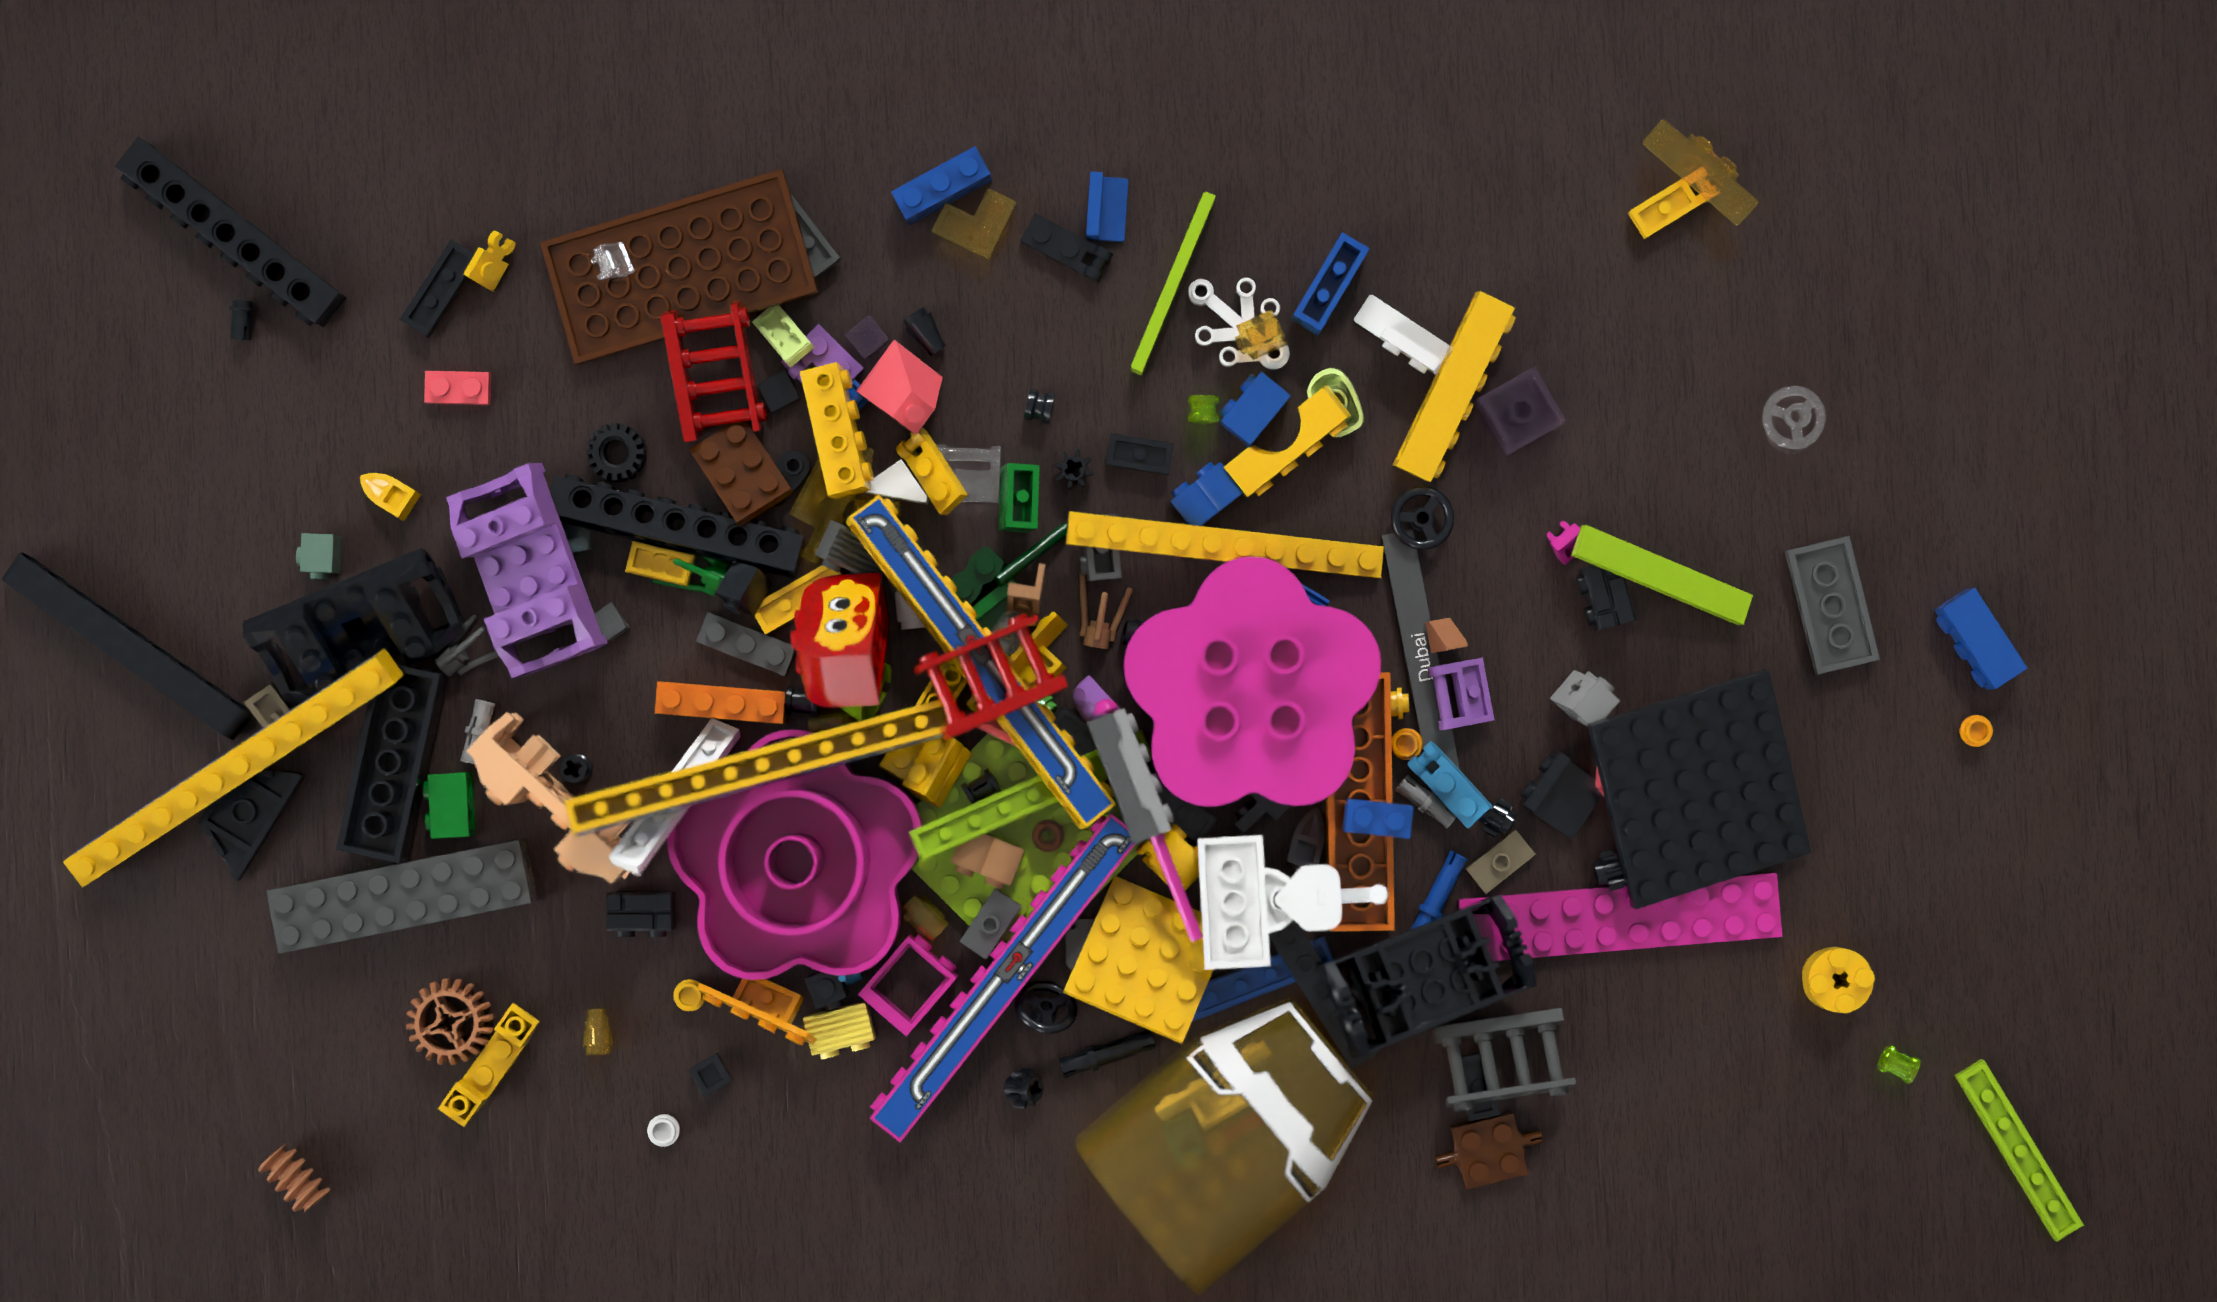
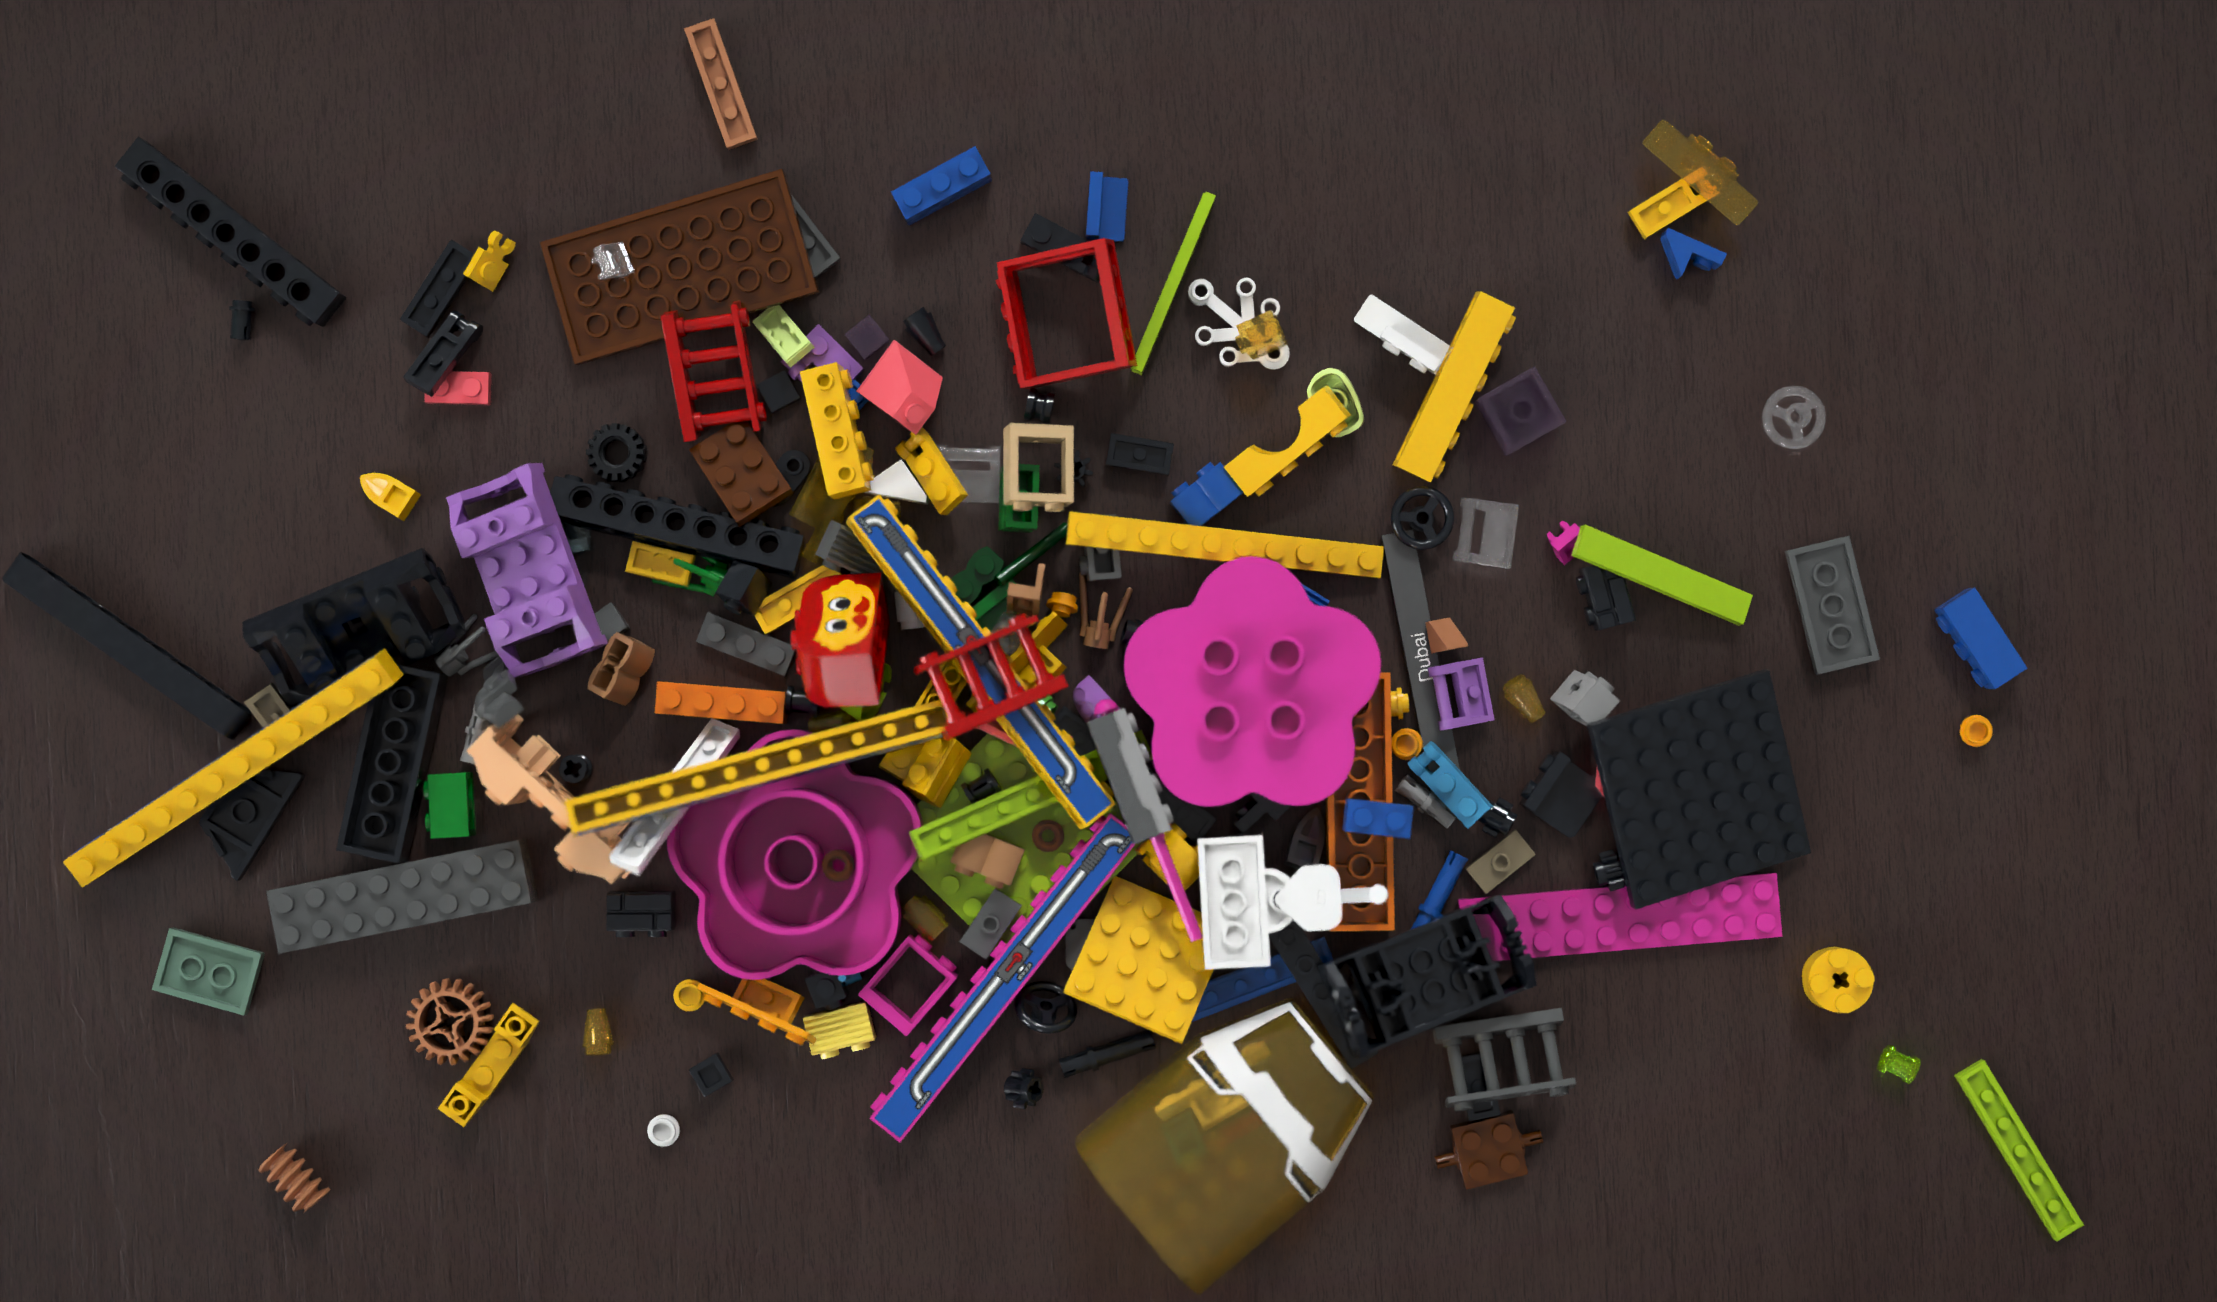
sand green brick [296,533,342,580] -> none
clear yellow plate [932,188,1017,260] -> none
clear neon green wheel [1188,395,1219,424] -> none
blue brick [1220,371,1291,447] -> none
blue brick [1291,232,1370,336] -> none
none -> sand green plate [152,927,265,1016]
none -> black plate [403,311,483,397]
none -> dark grey plate [474,656,525,728]
none -> medium nougat brick [588,632,655,706]
none -> nougat plate [684,18,758,150]
none -> reddish brown plate [822,849,855,882]
none -> red window [996,238,1137,389]
none -> tan window [1003,423,1074,512]
none -> light orange plate [1046,592,1078,617]
none -> clear plate [1453,498,1519,569]
none -> clear yellow cone [1502,674,1546,723]
none -> blue slope [1660,228,1727,280]

